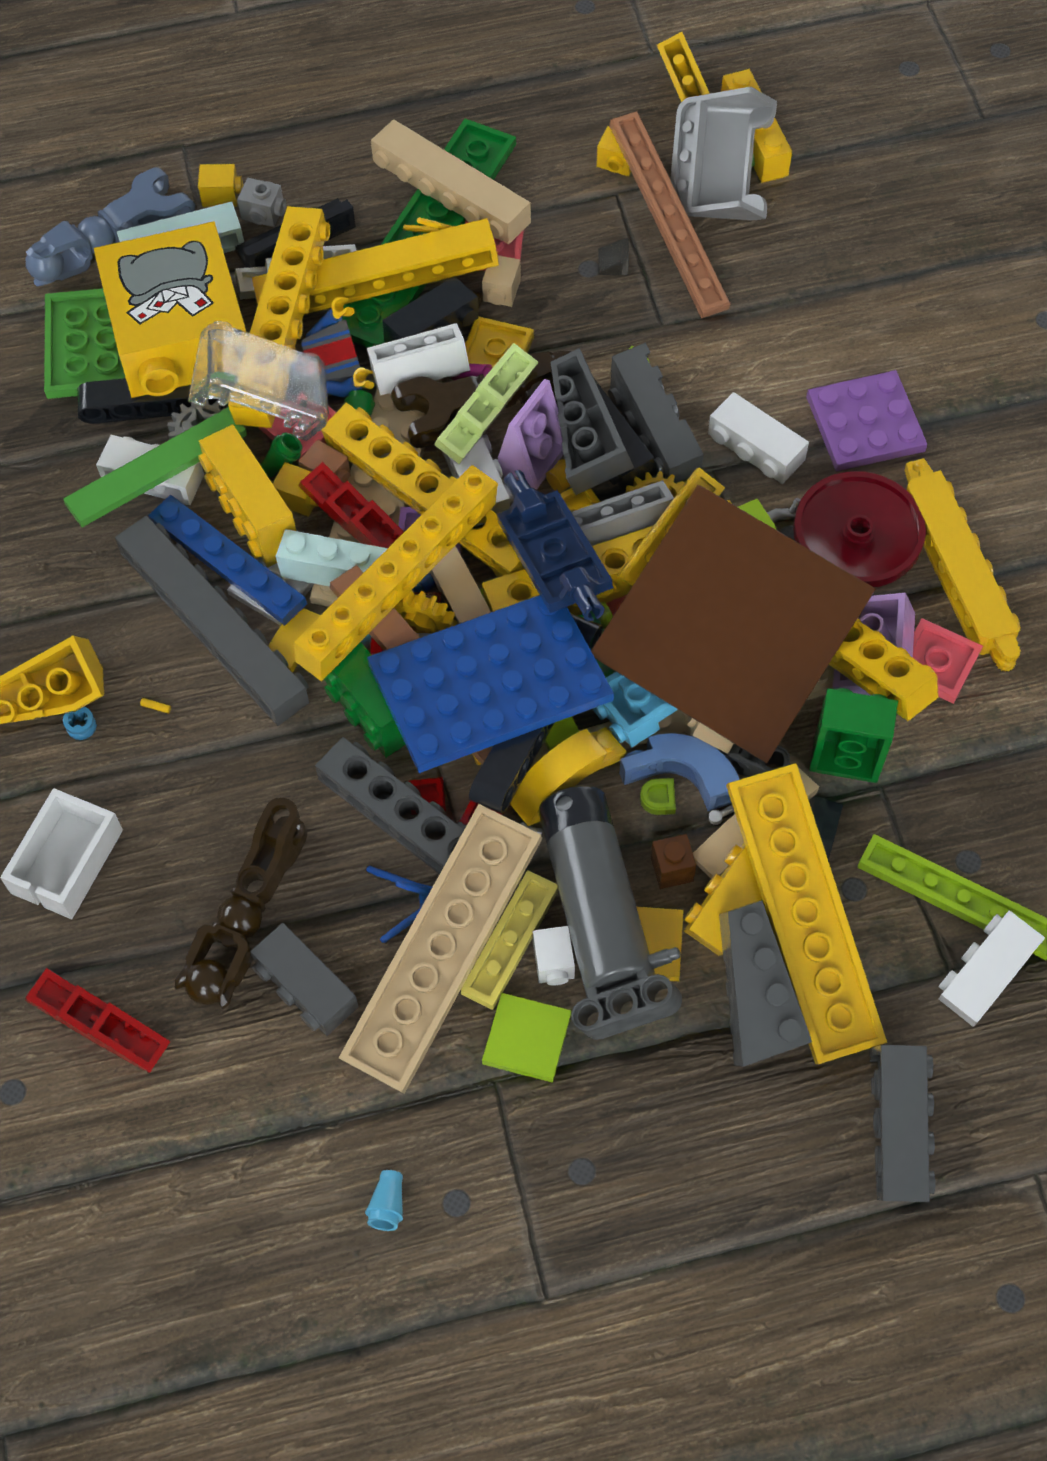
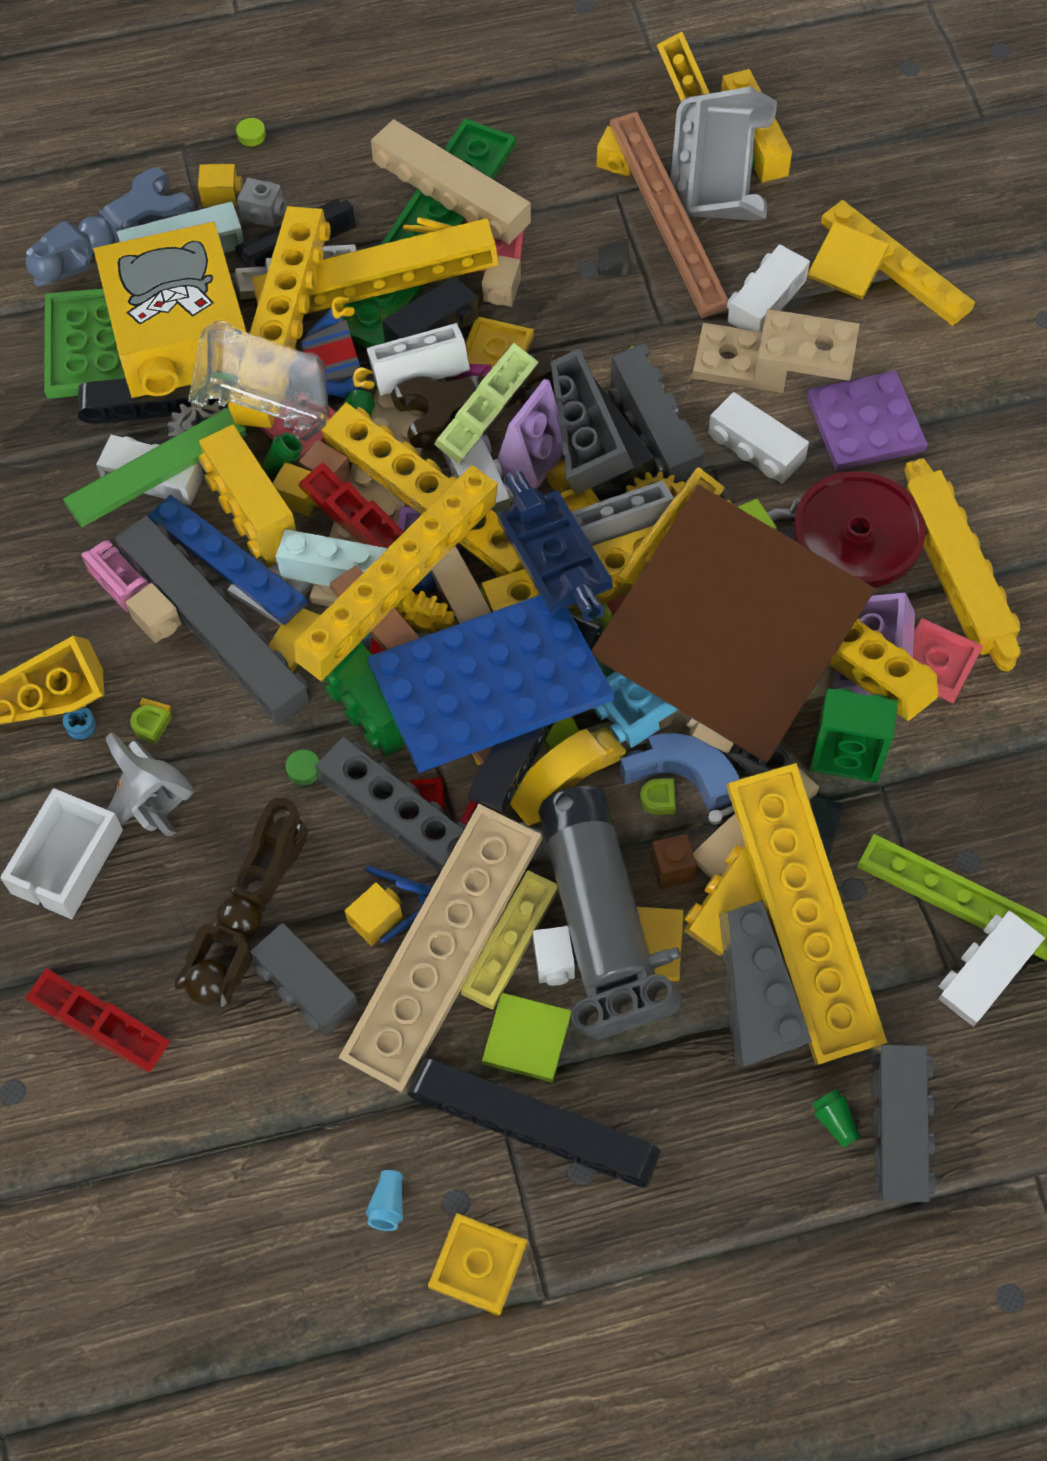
none -> bright pink hinge [81,540,150,613]
none -> light grey piece [106,732,195,836]
none -> tan brick [126,583,181,644]
none -> lime tile [130,705,172,745]
none -> lime tile [236,118,266,147]
none -> bright green tile [285,750,319,785]
none -> yellow brick [344,883,403,947]
none -> black beam [407,1058,661,1188]
none -> yellow tile [428,1213,528,1316]
none -> tan bracket [692,309,860,393]
none -> white brick [727,244,810,332]
none -> yellow tile [808,221,889,300]
none -> green cone [811,1089,862,1148]
none -> yellow plate [821,200,975,326]

